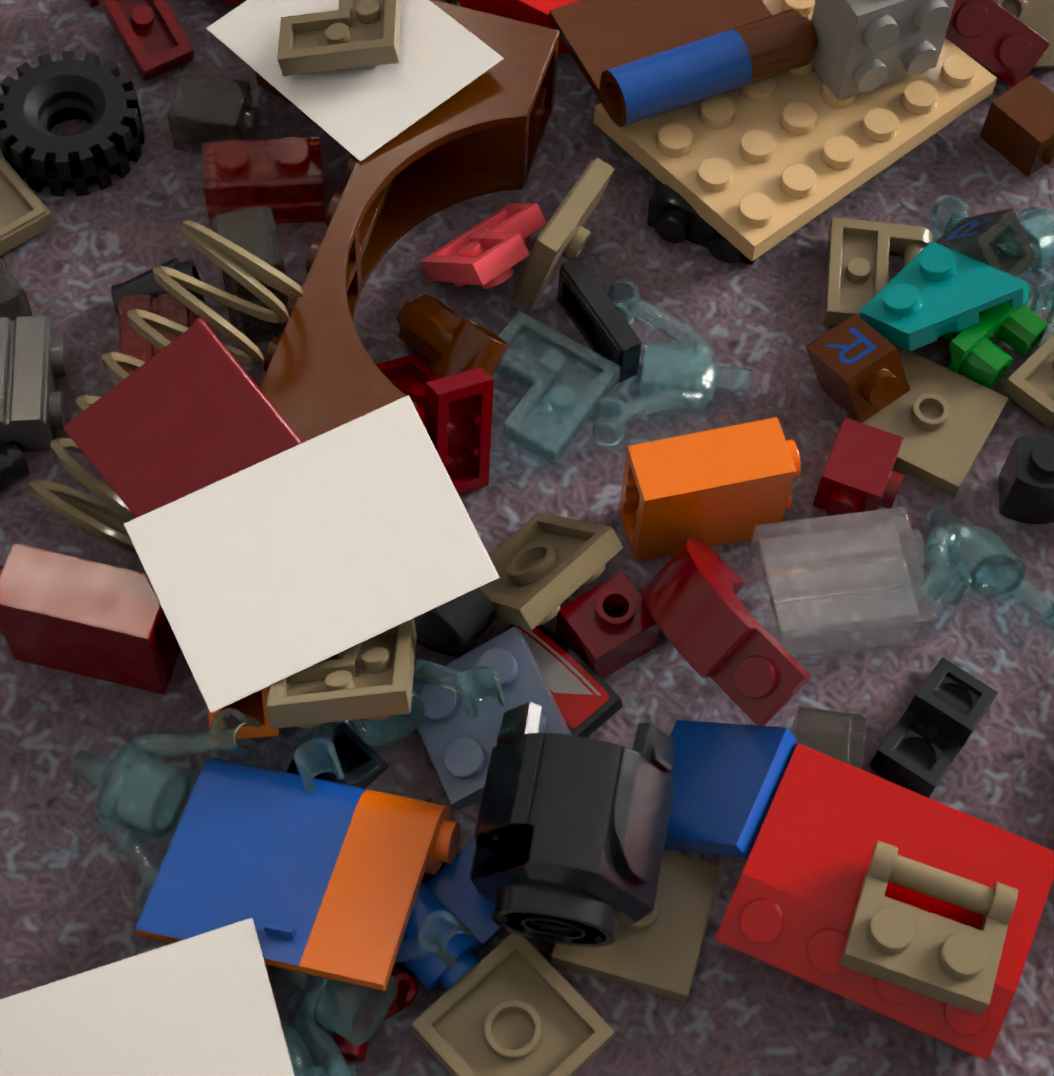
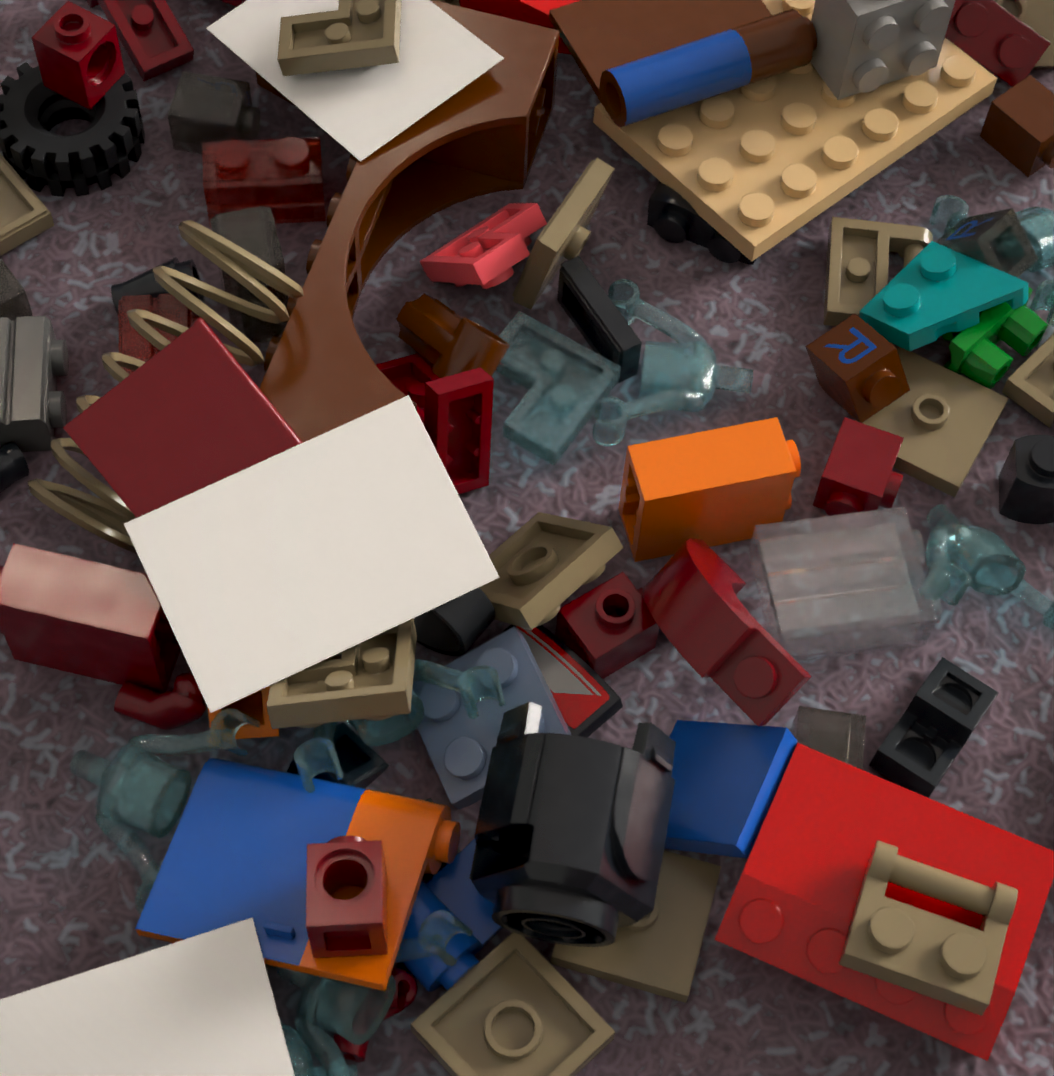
none -> dark red brick [31,1,125,110]
none -> dark red arm [114,673,207,730]
none -> dark red brick [306,836,388,958]

